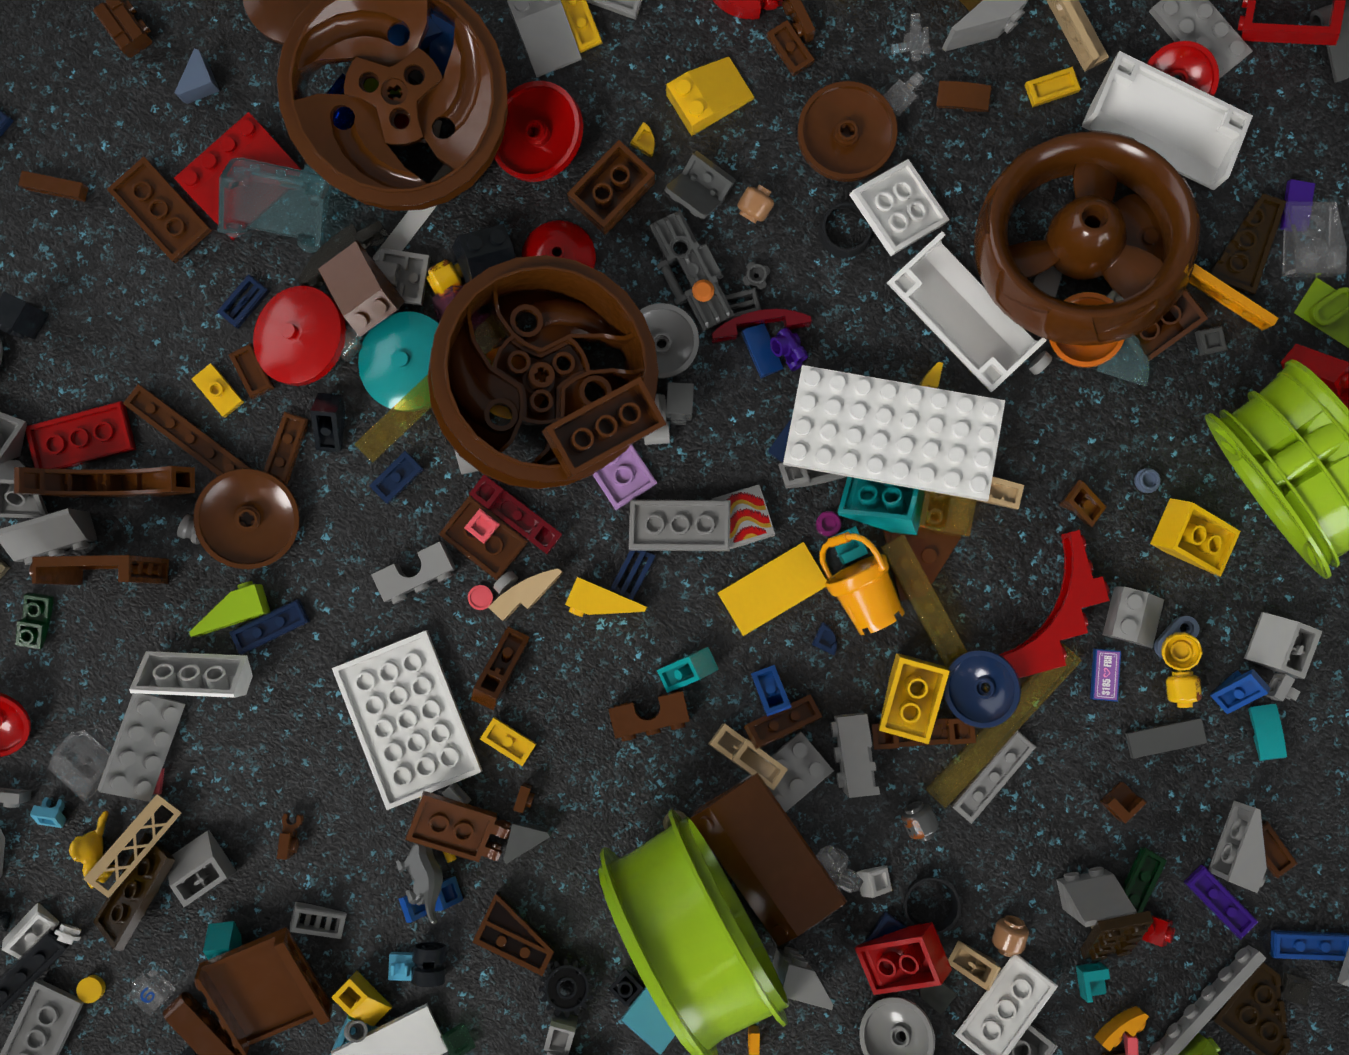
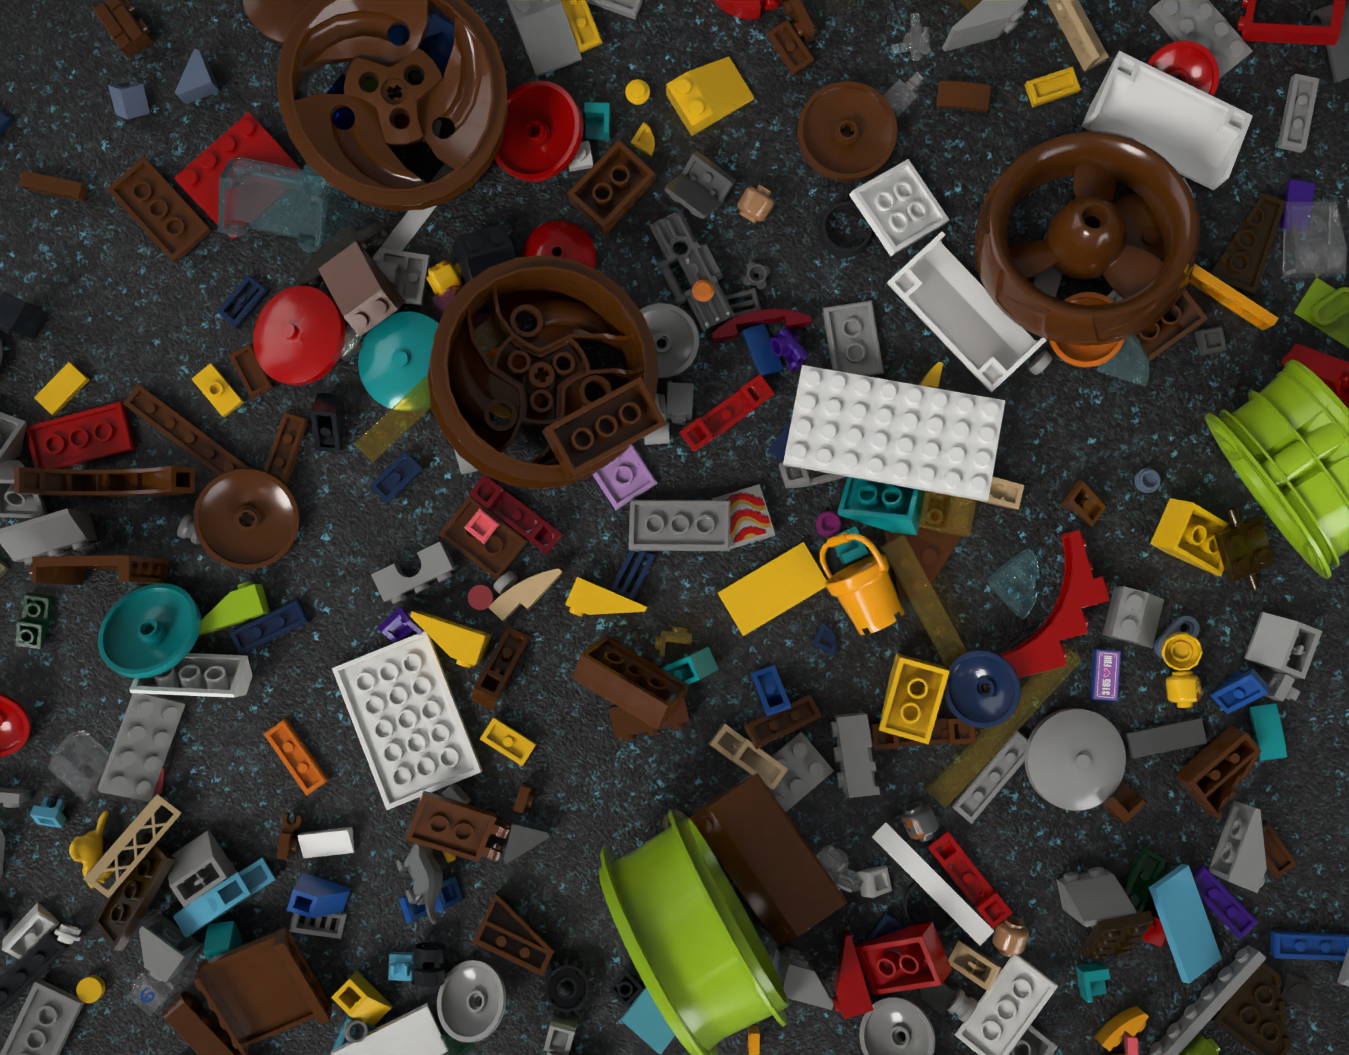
none -> yellow tile [34,362,90,416]
none -> teal dish [98,584,201,679]
none -> sand blue panel [108,80,150,119]
none -> light grey slope [139,914,202,983]
none -> medium azure slope [173,858,277,938]
none -> orange tile [264,718,329,796]
none -> blue slope [287,872,351,918]
none -> white slope [298,827,355,858]
none -> dark purple bracket [378,606,424,643]
none -> yellow slope [410,611,492,668]
none -> light grey dish [437,960,506,1042]
none -> white plate [568,141,593,172]
none -> reddish brown slope [572,636,690,730]
none -> teal panel [584,102,611,141]
none -> yellow plate [625,79,650,105]
none -> clear yellow bracket [655,627,692,657]
none -> red slope [679,374,775,452]
none -> light grey tile [822,300,884,377]
none -> red slope [832,929,874,1019]
none -> white sticker [872,823,994,946]
none -> red slope [927,831,1012,929]
none -> light grey wheel [946,988,977,1022]
none -> clear light blue brick [987,548,1040,619]
none -> light grey dish [1024,708,1126,811]
none -> medium azure tile [1149,864,1222,984]
none -> reddish brown wedge [1175,726,1262,820]
none -> dark brown plate [1214,507,1275,590]
none -> light grey plate [1277,74,1319,153]

